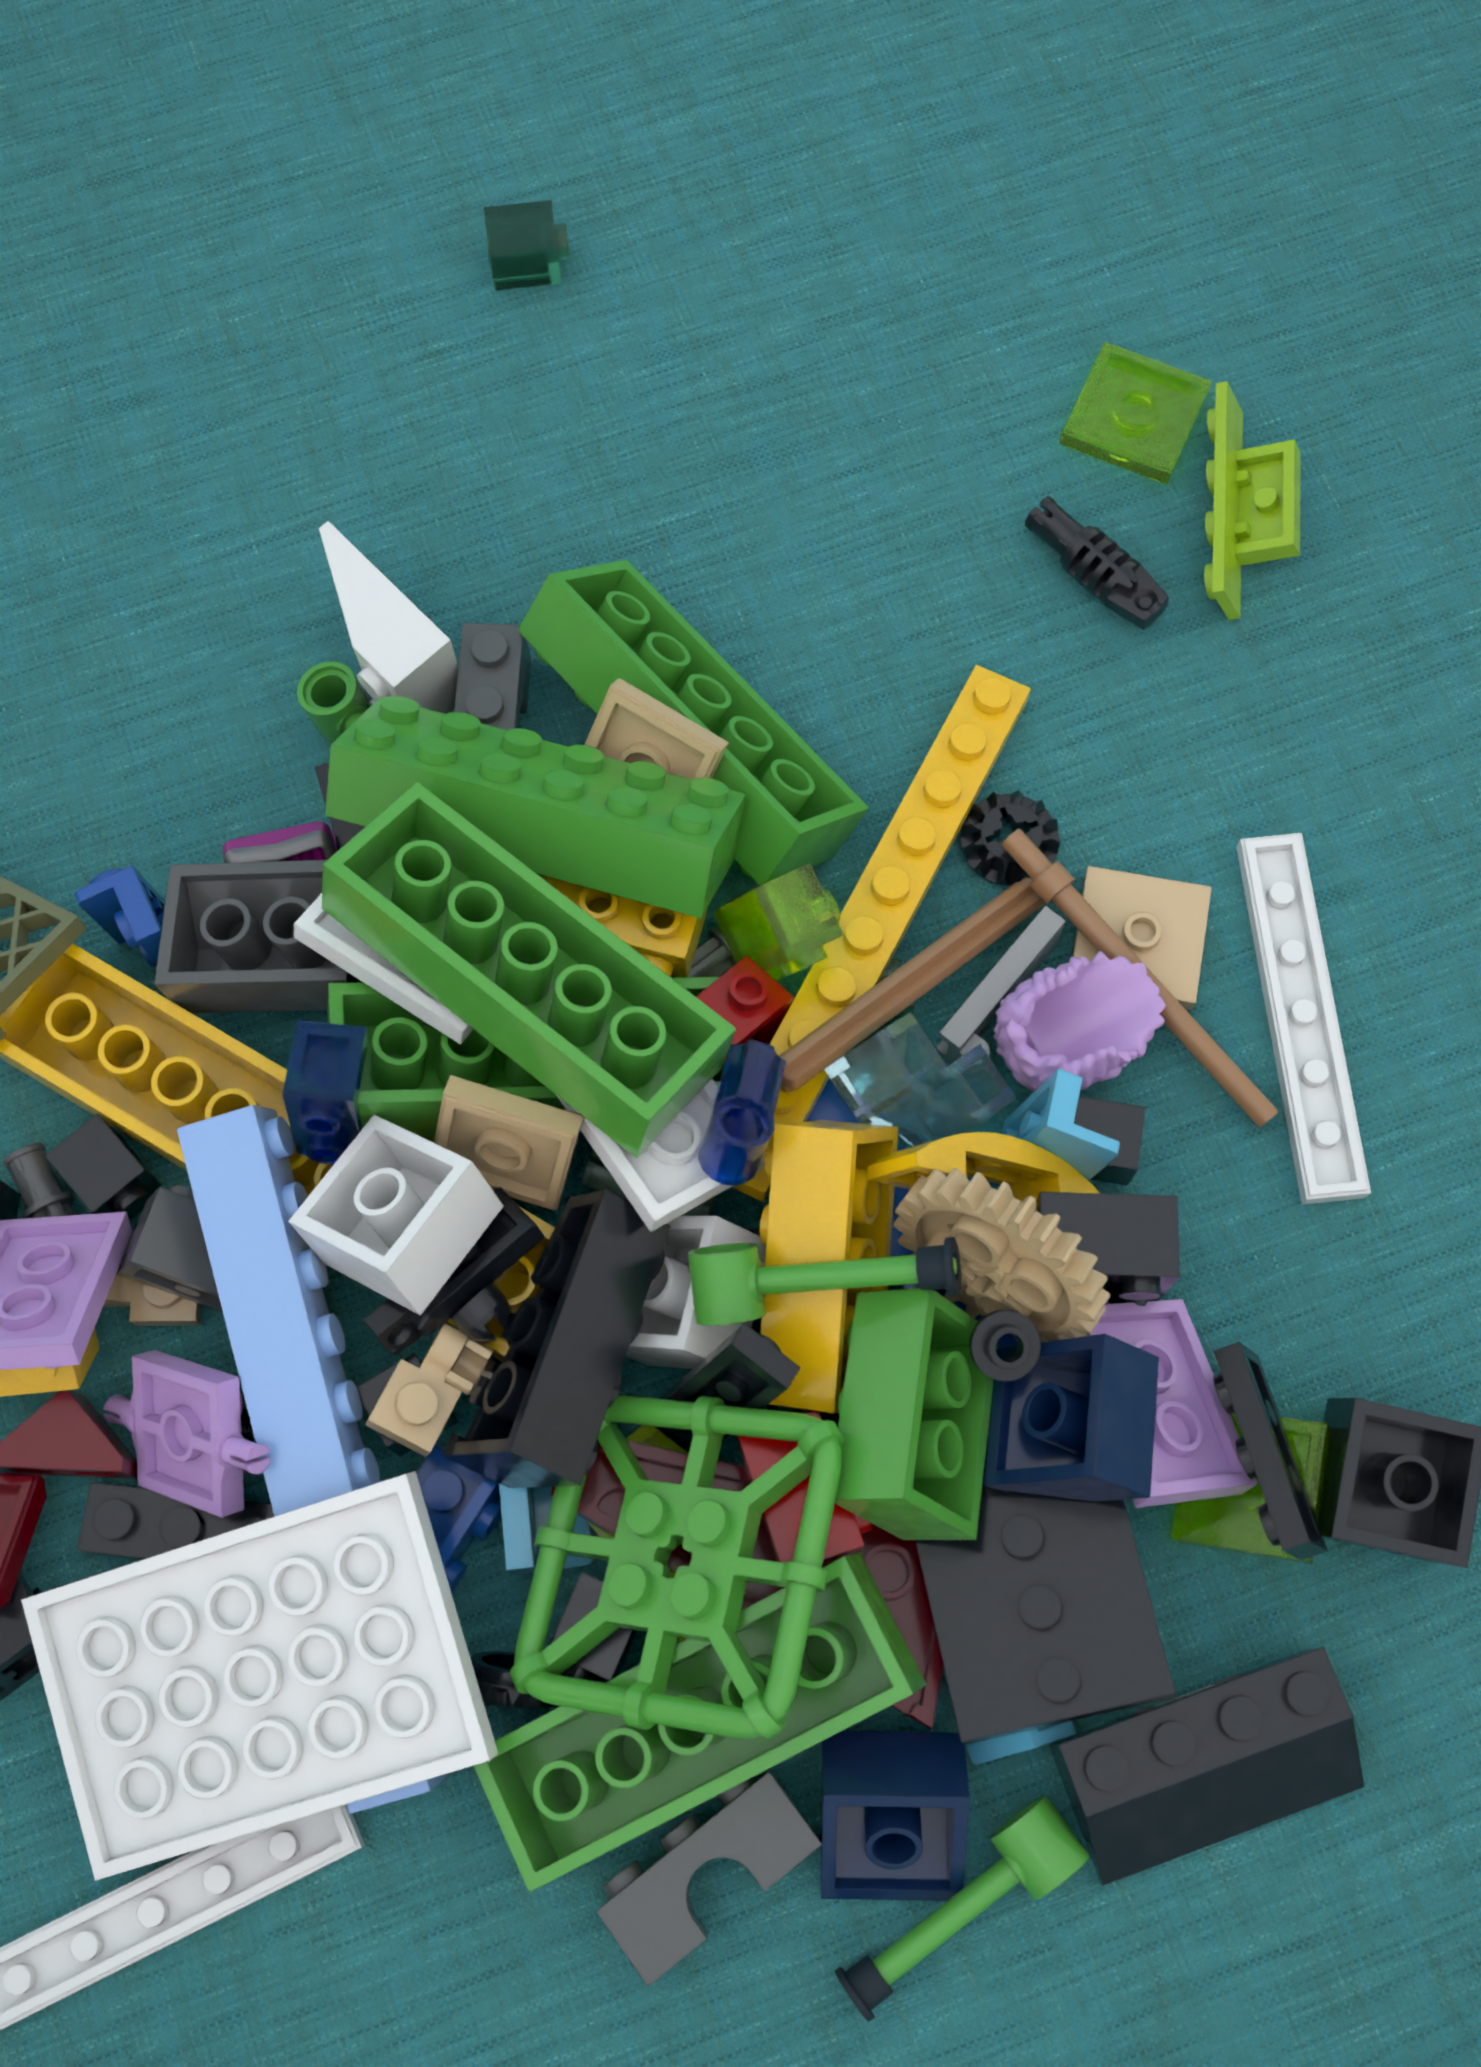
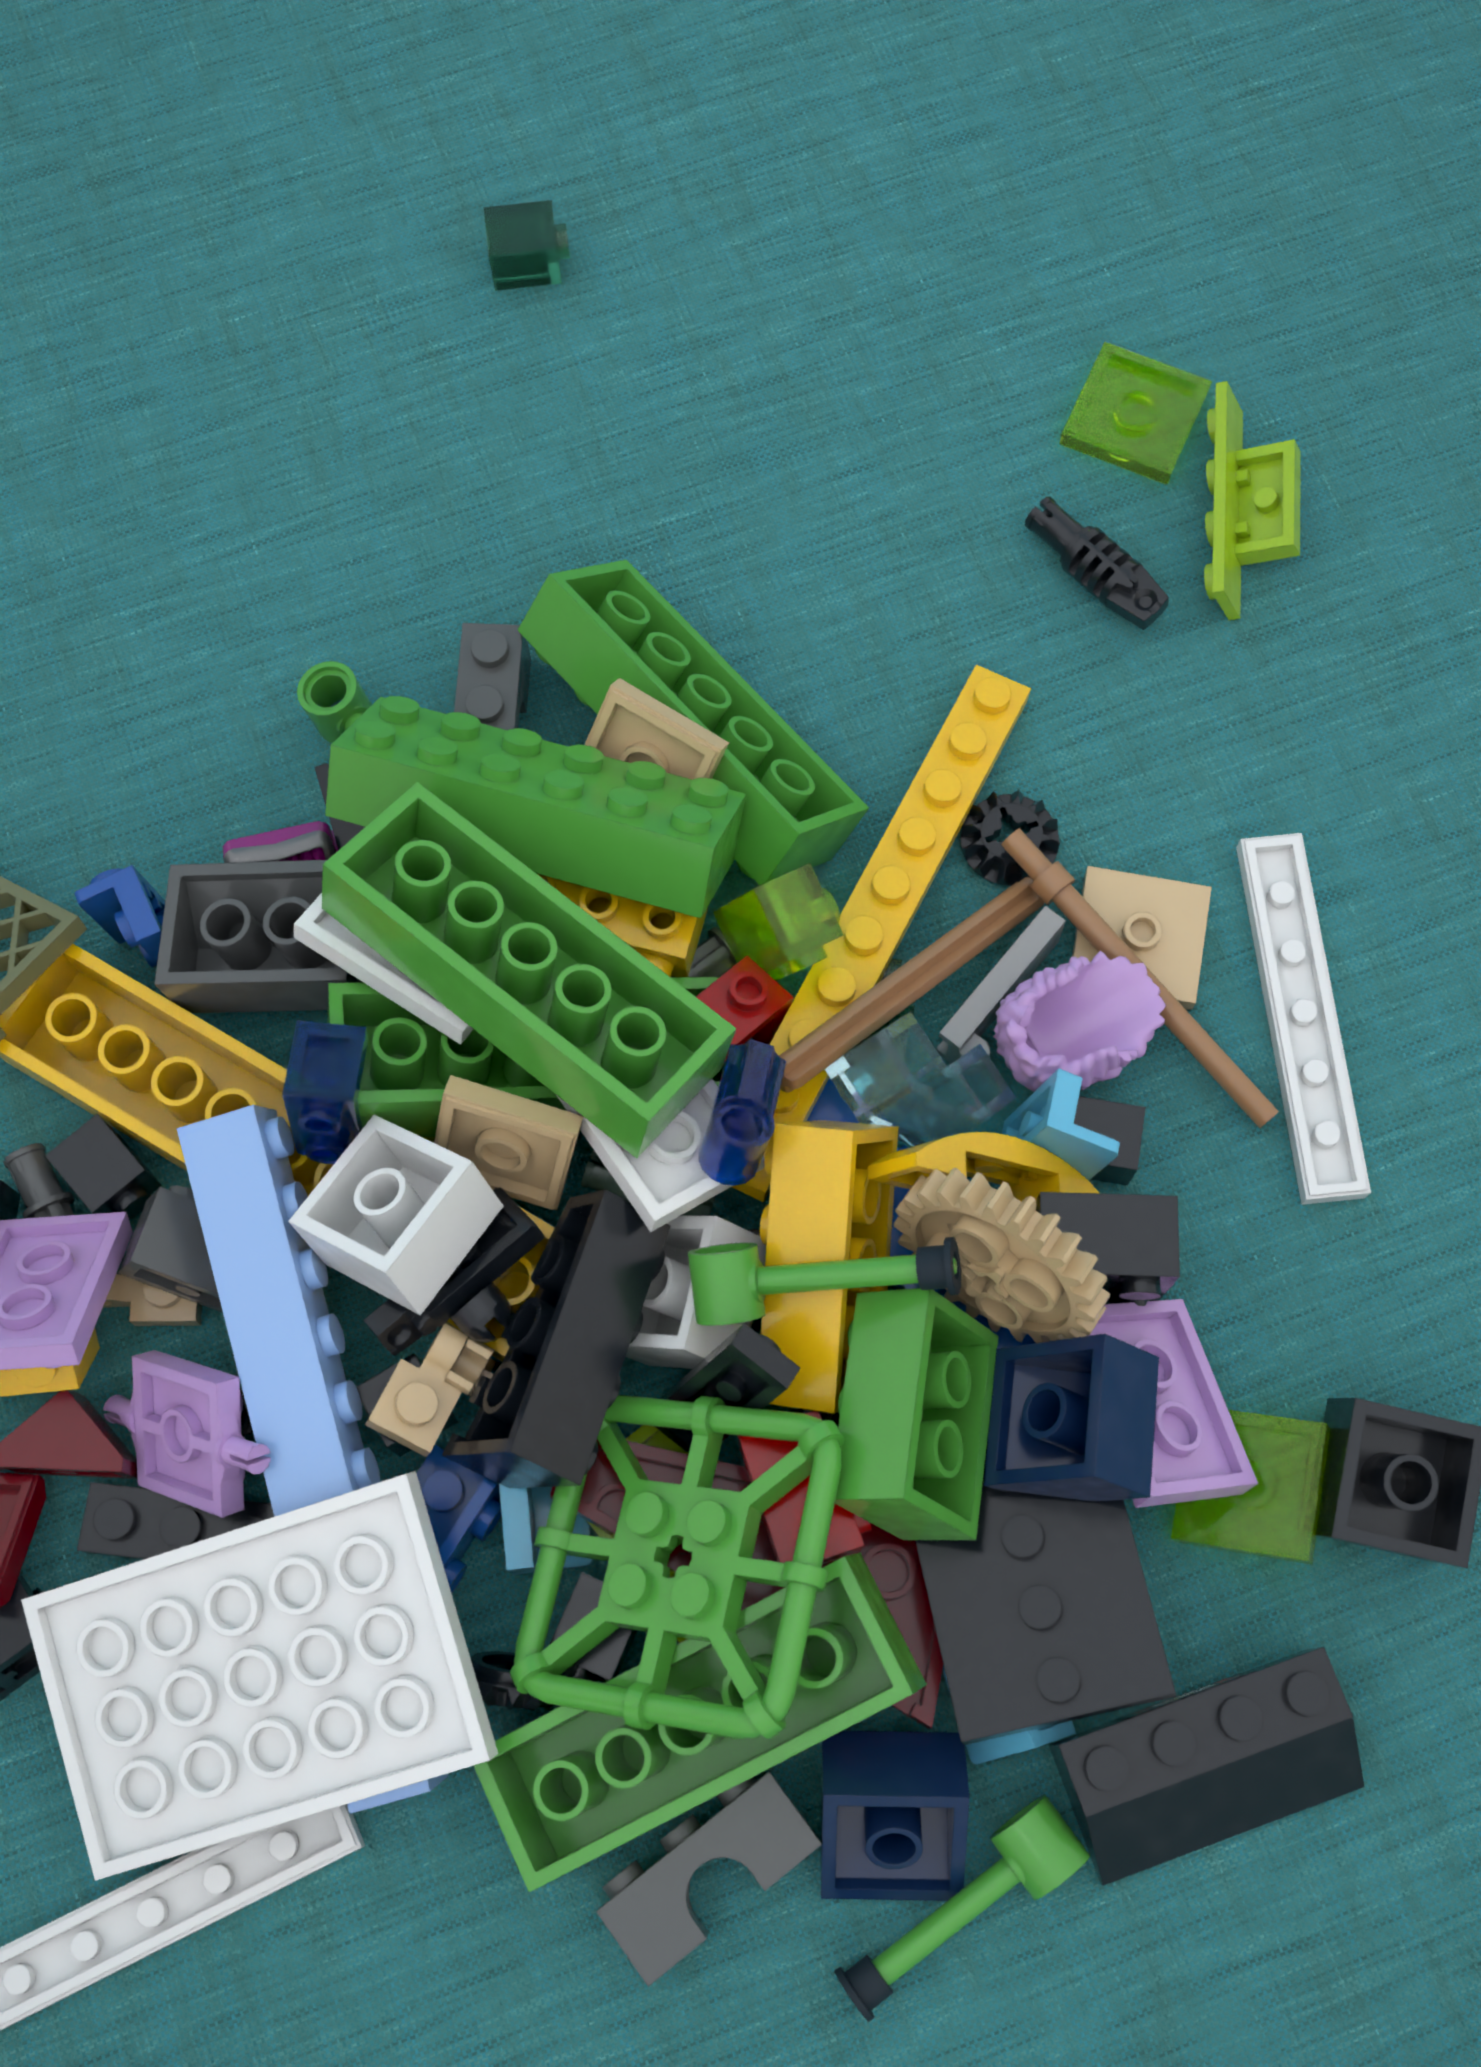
white slope [319,521,458,714] -> none
black plate [969,1309,1041,1382] -> none
black plate [1213,1342,1328,1560] -> none

